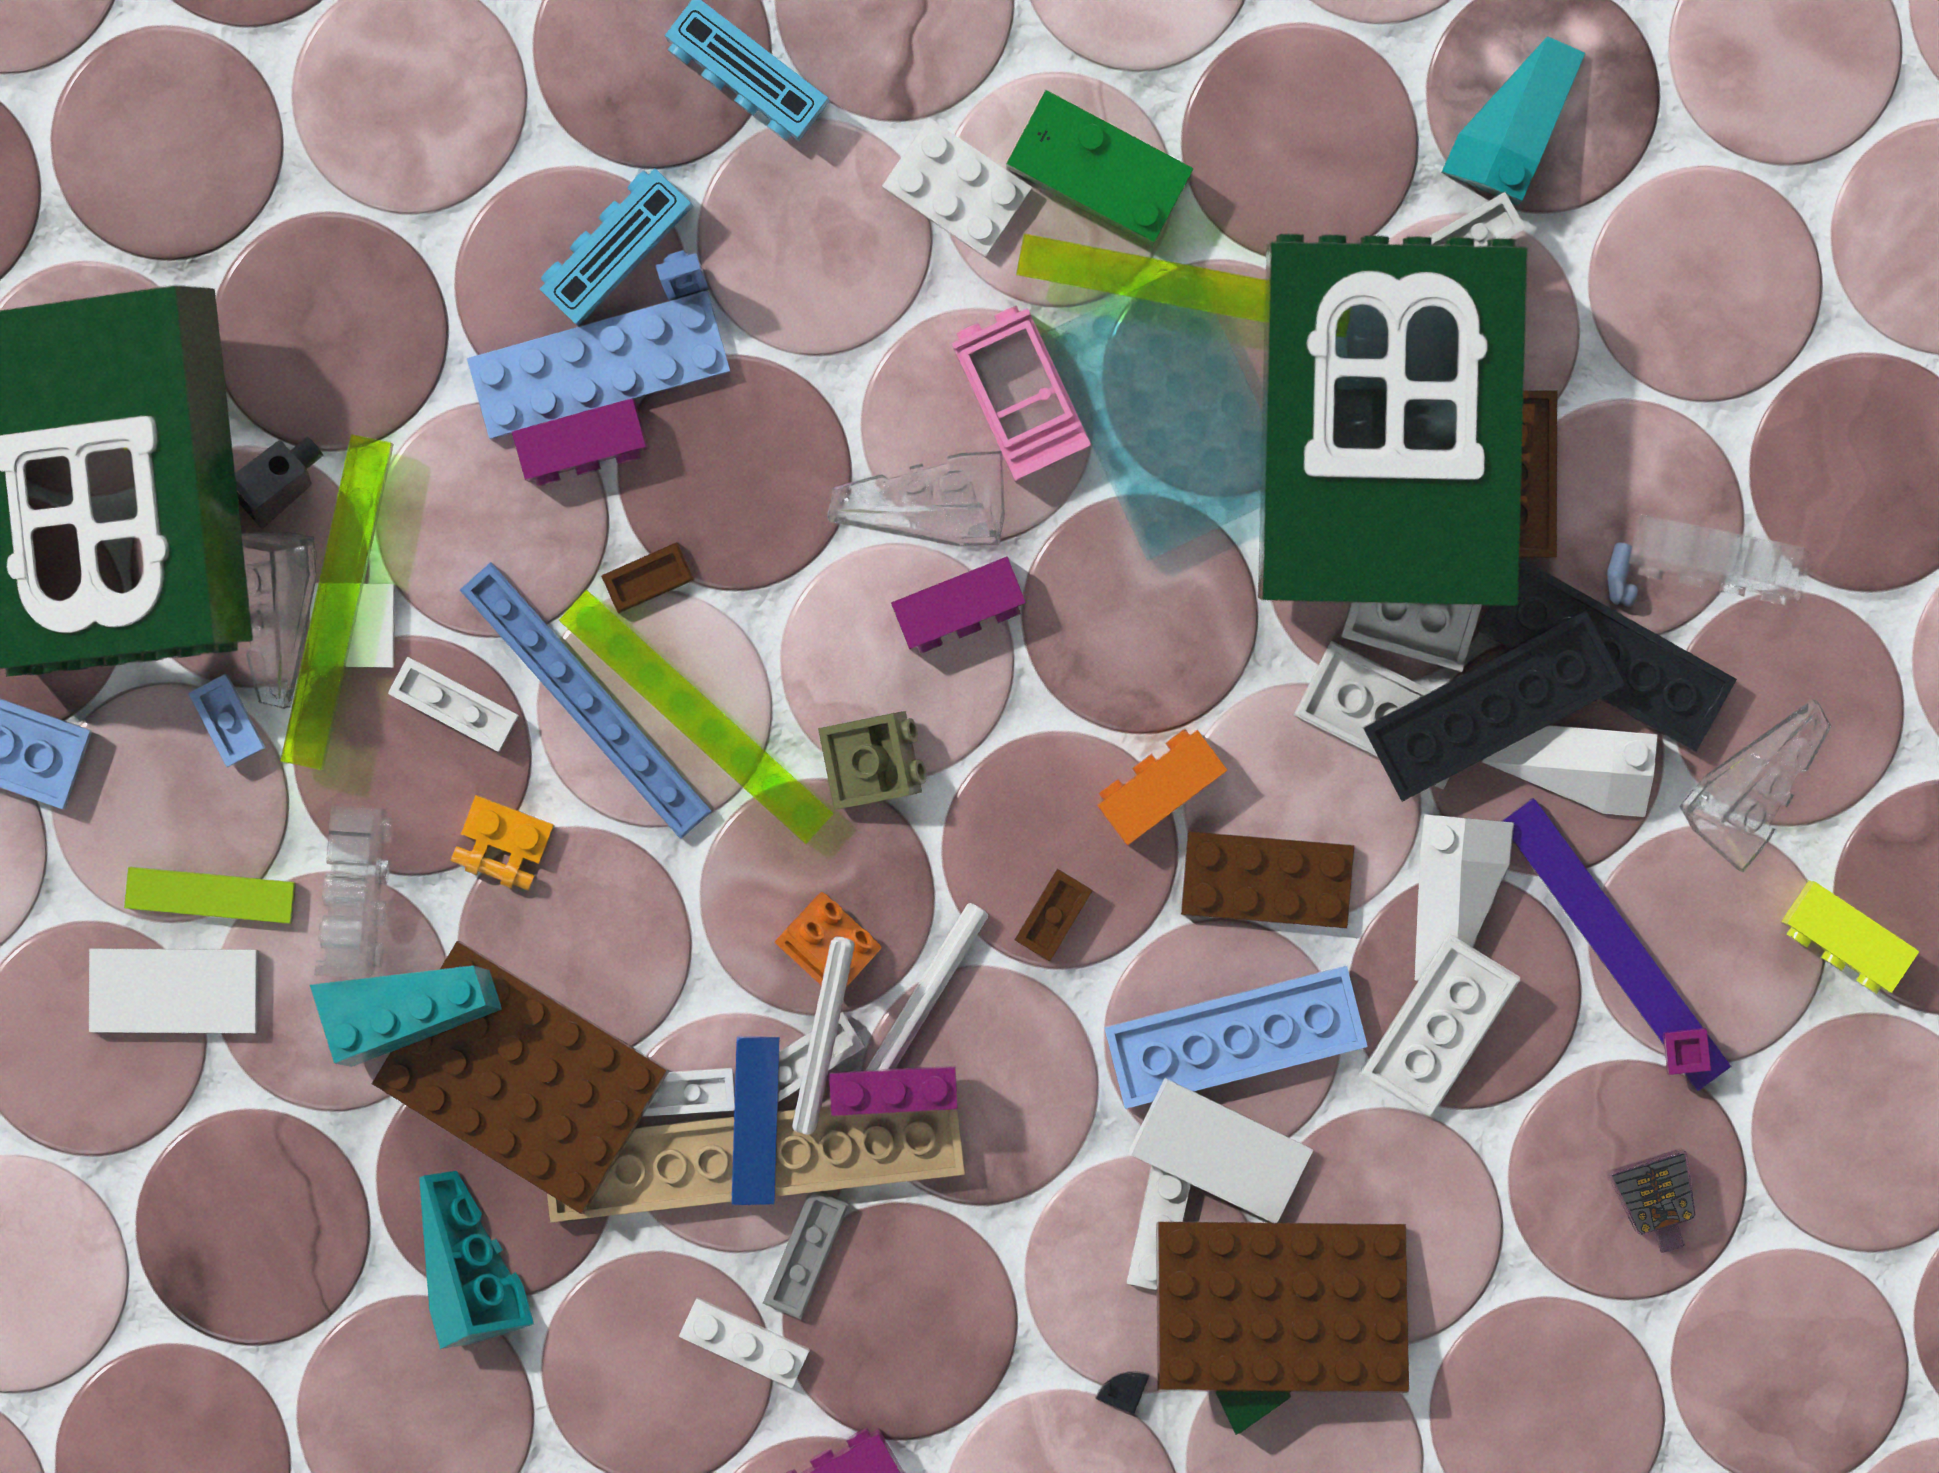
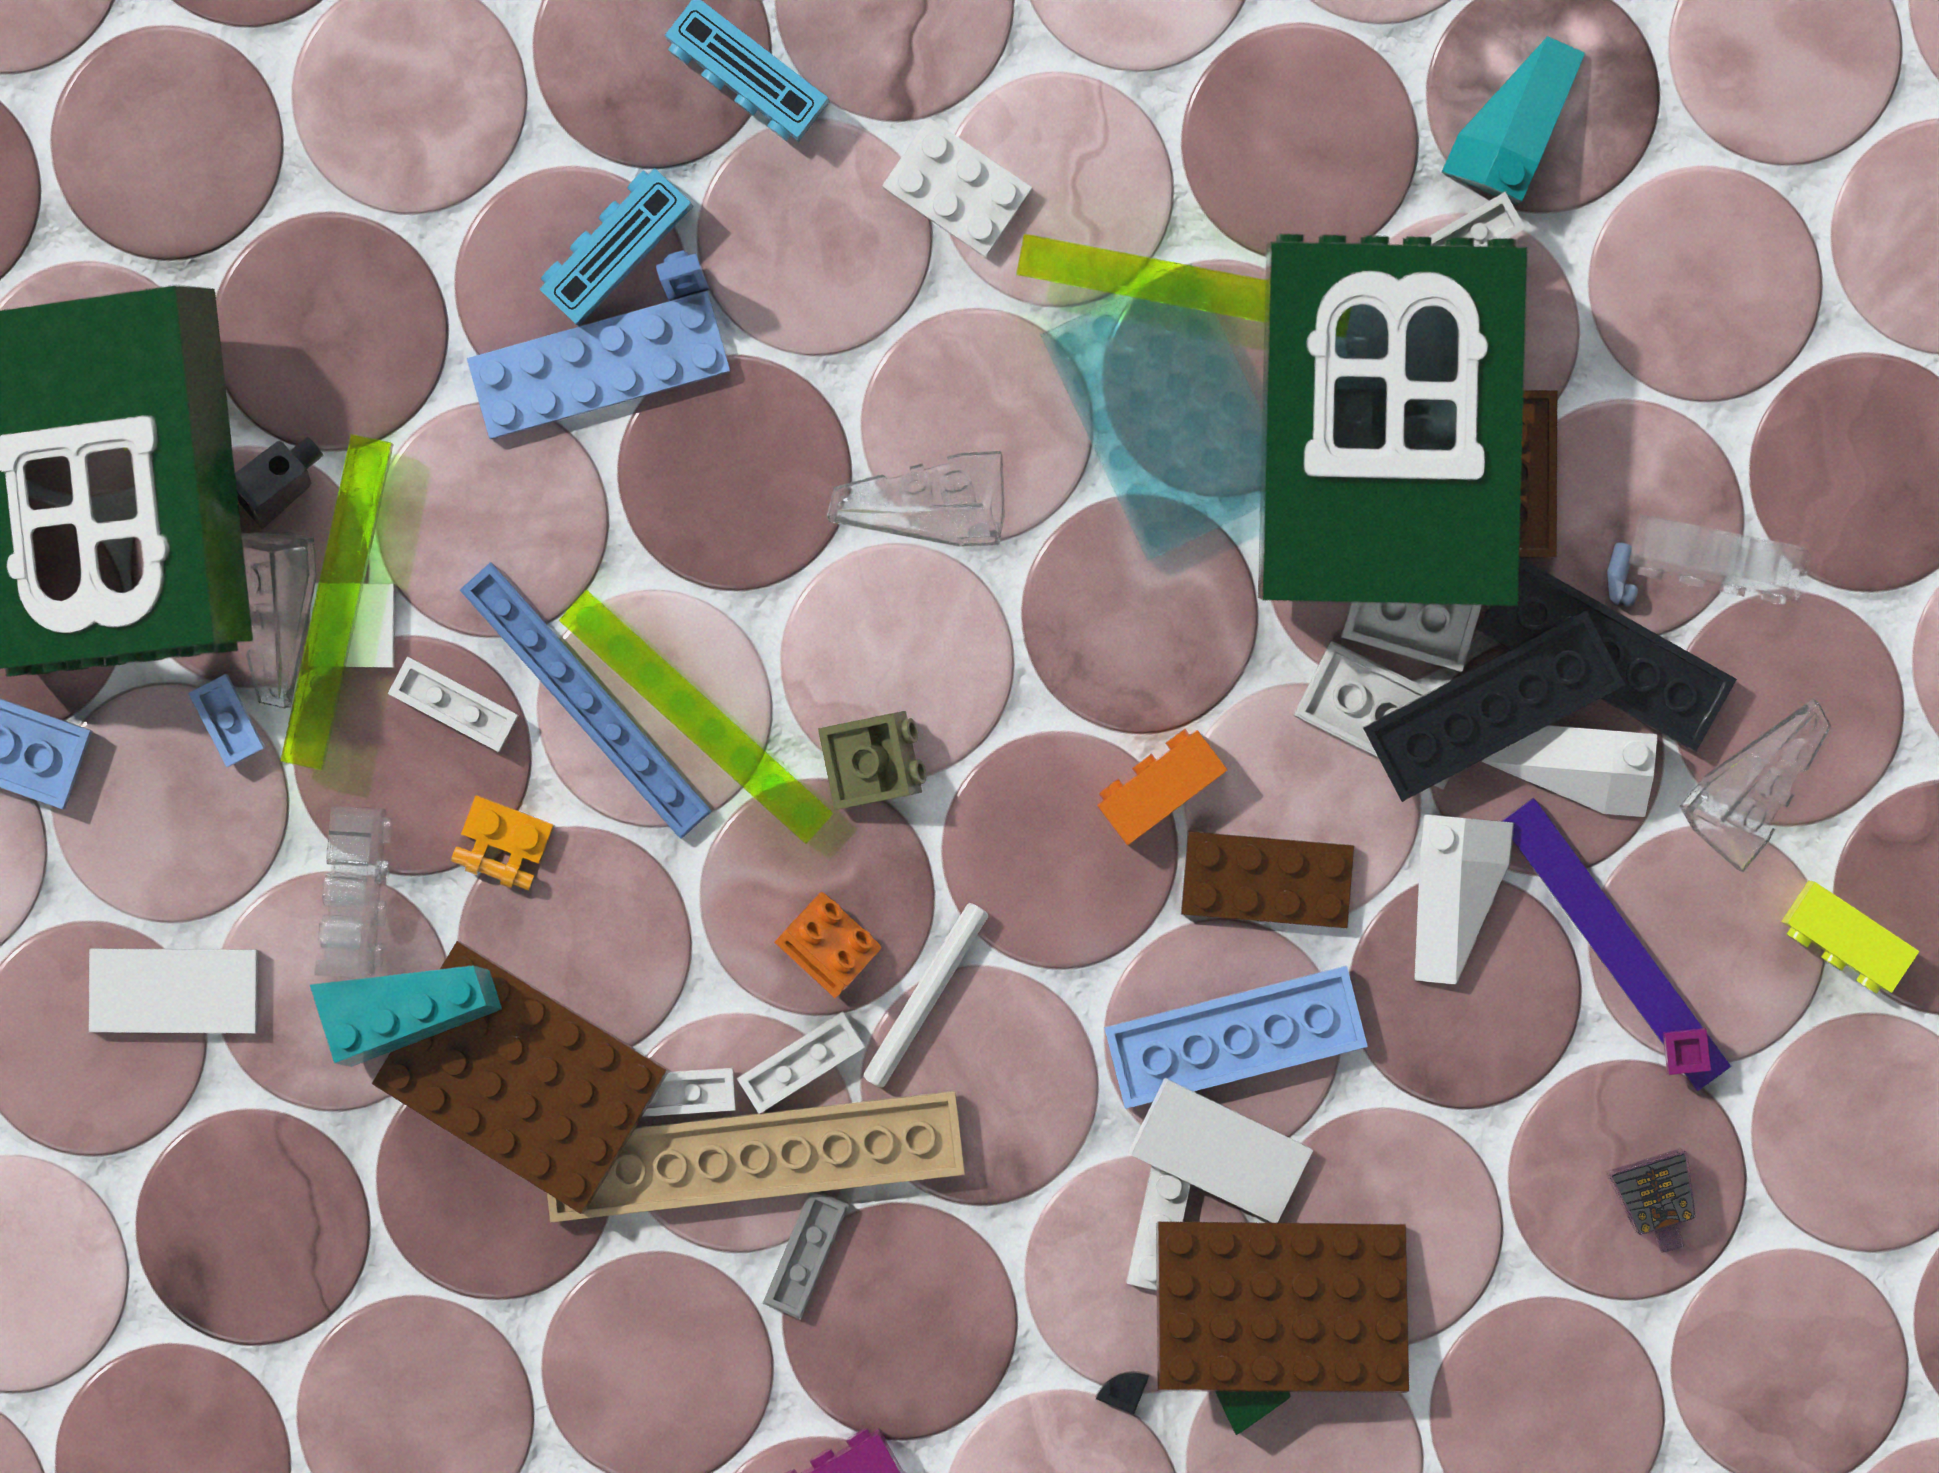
lime tile [124,866,296,924] -> none
teal wedge [419,1171,534,1349] -> none
magenta brick [512,398,648,487] -> none
reddish brown tile [601,542,694,614] -> none
white plate [679,1297,810,1389] -> none
blue slope [732,1036,780,1205] -> none
white axle [792,937,855,1135] -> none
magenta brick [829,1065,958,1116] -> none
magenta brick [891,556,1026,654] -> none
door [952,306,1091,482] -> none
green brick [1006,90,1194,247] -> none
reddish brown plate [1014,868,1093,961] -> none
white tile [1361,934,1520,1118] -> none

